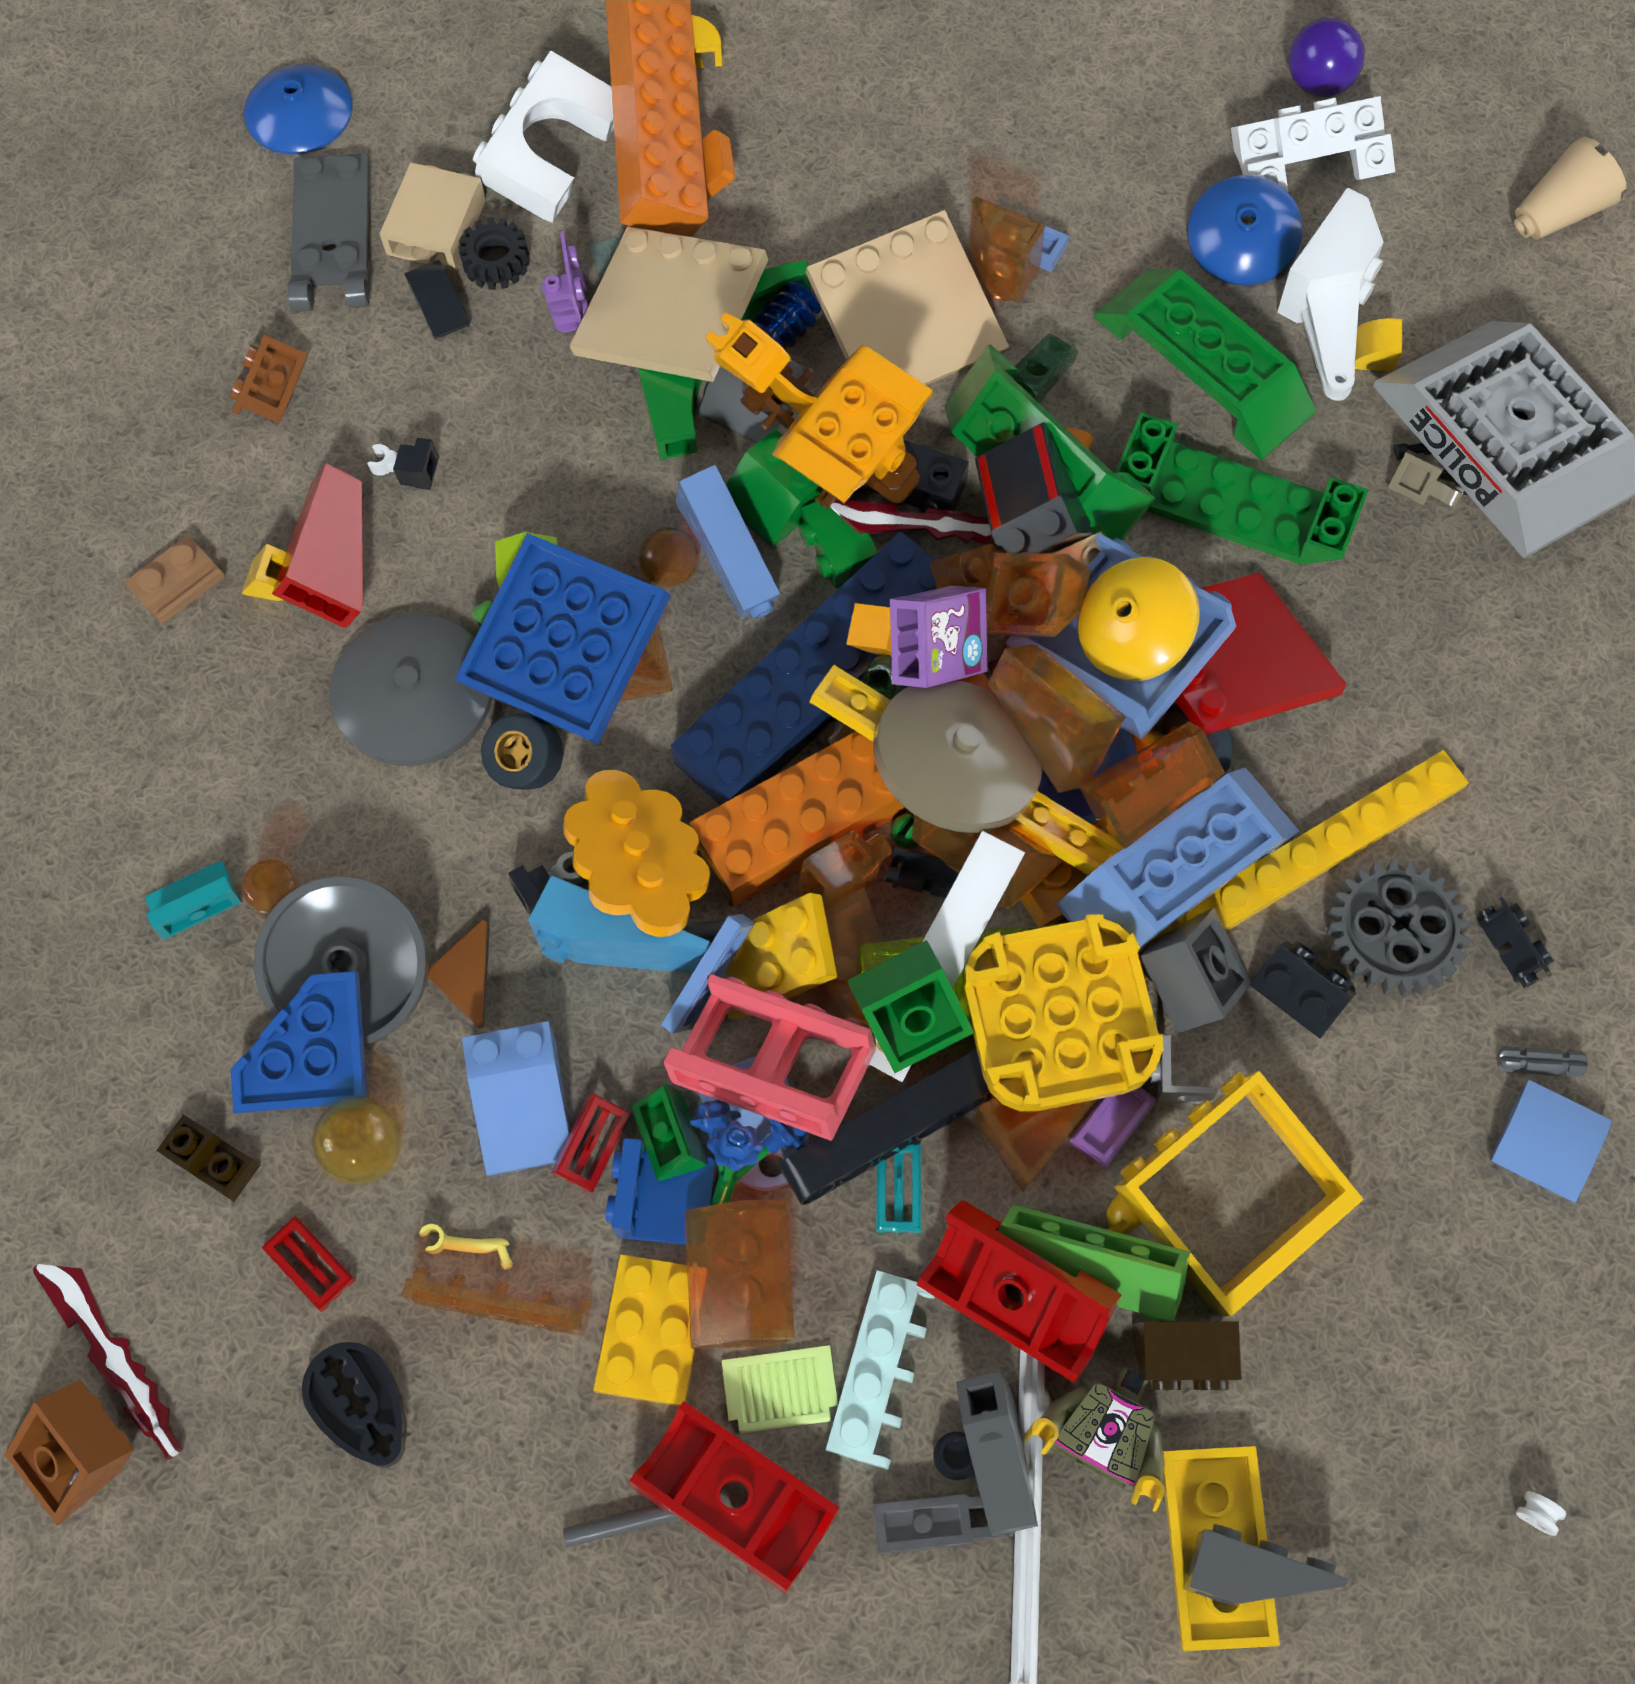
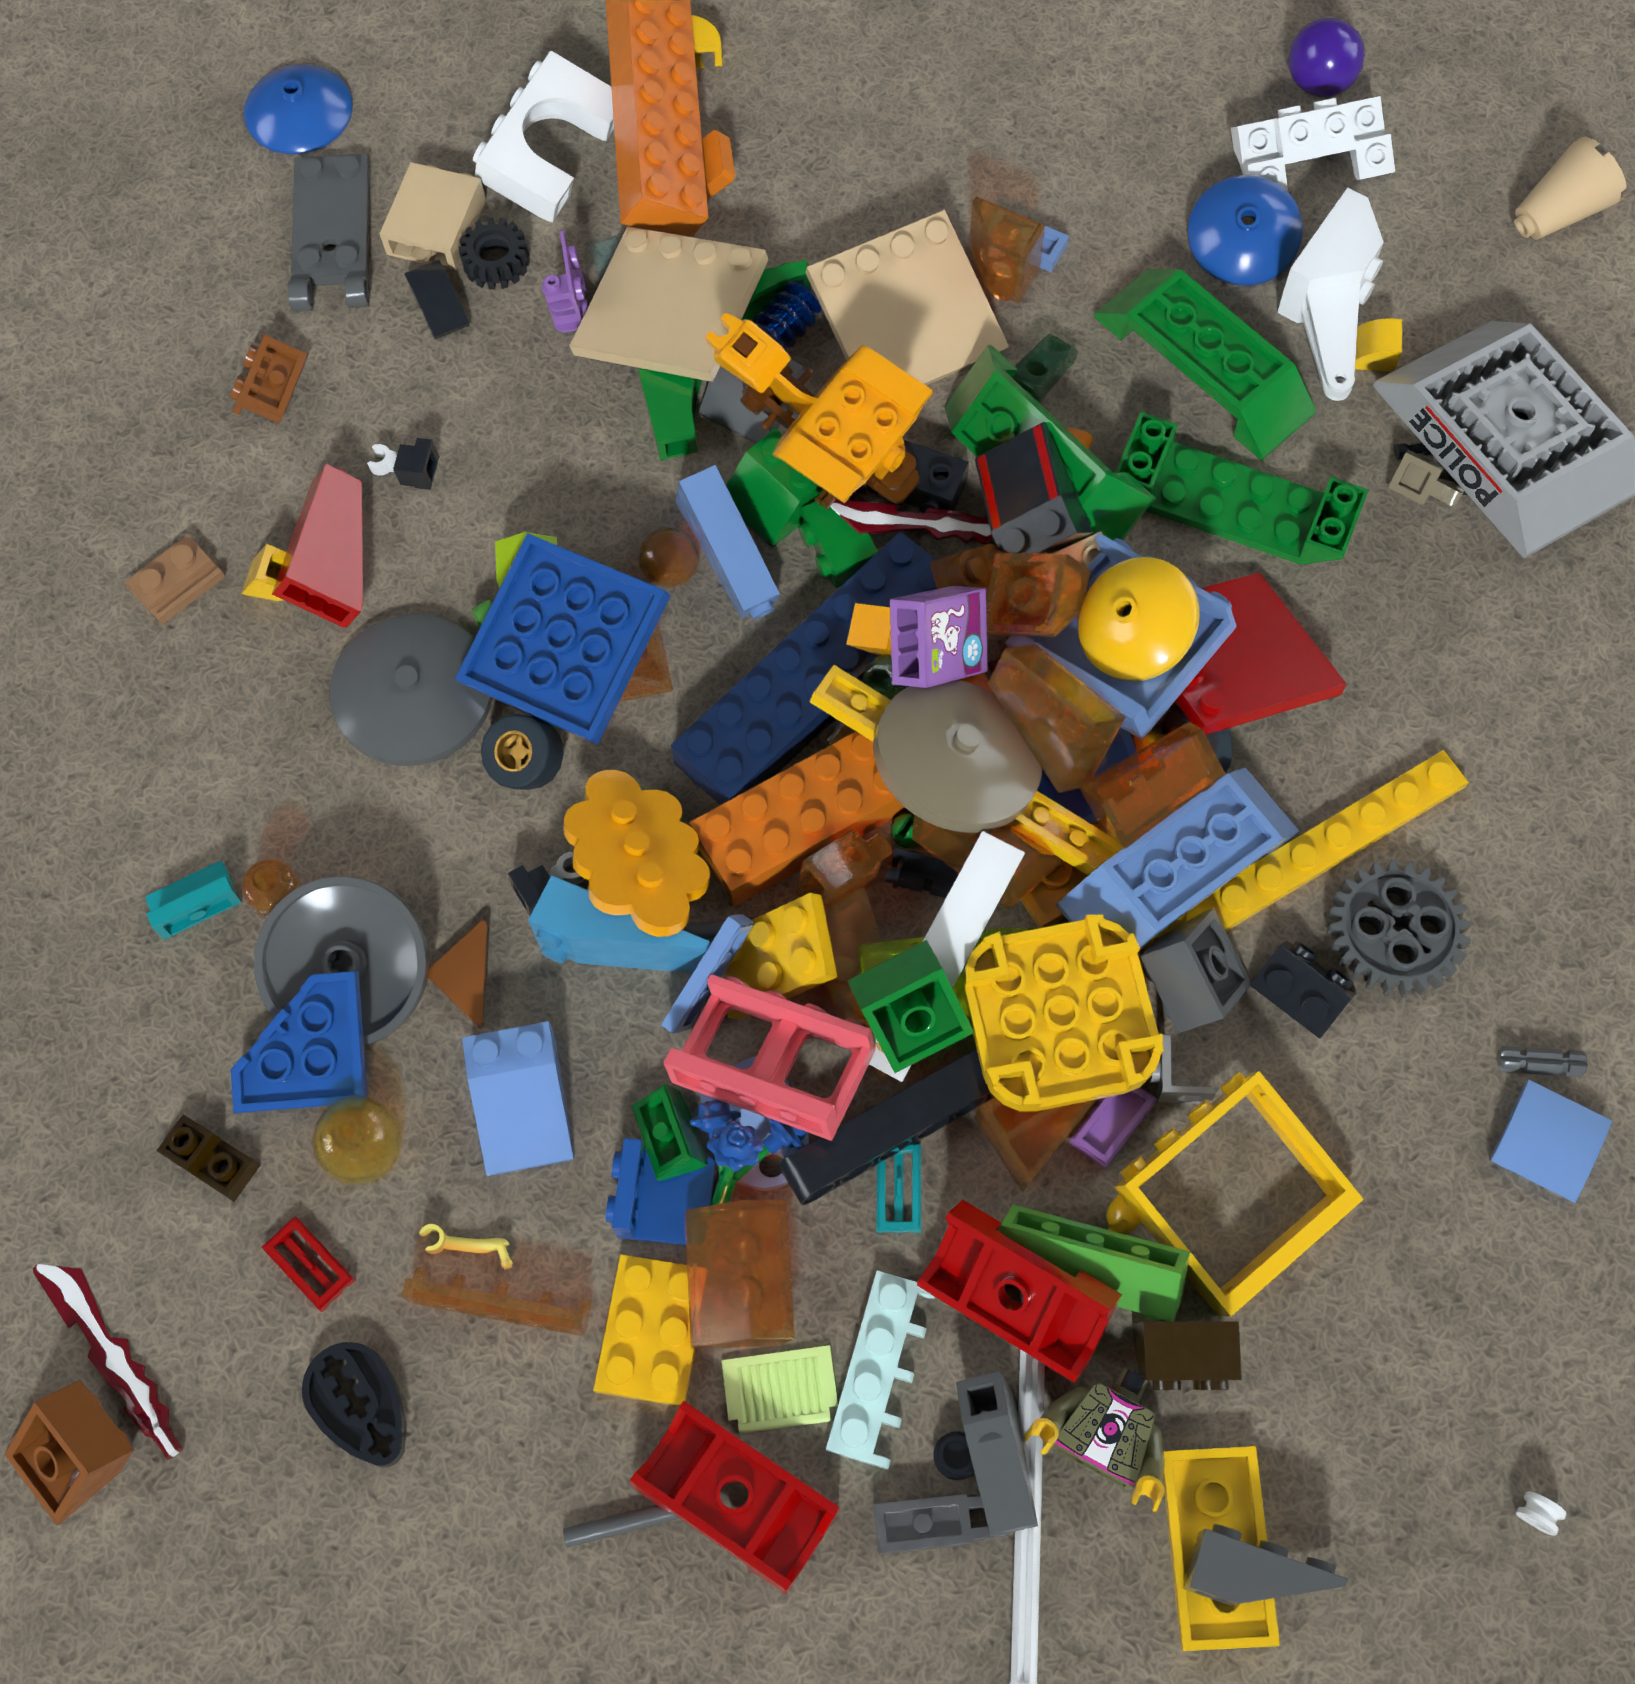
red tile [551,1093,631,1193] -> none
black hinge [1478,896,1554,988] -> none

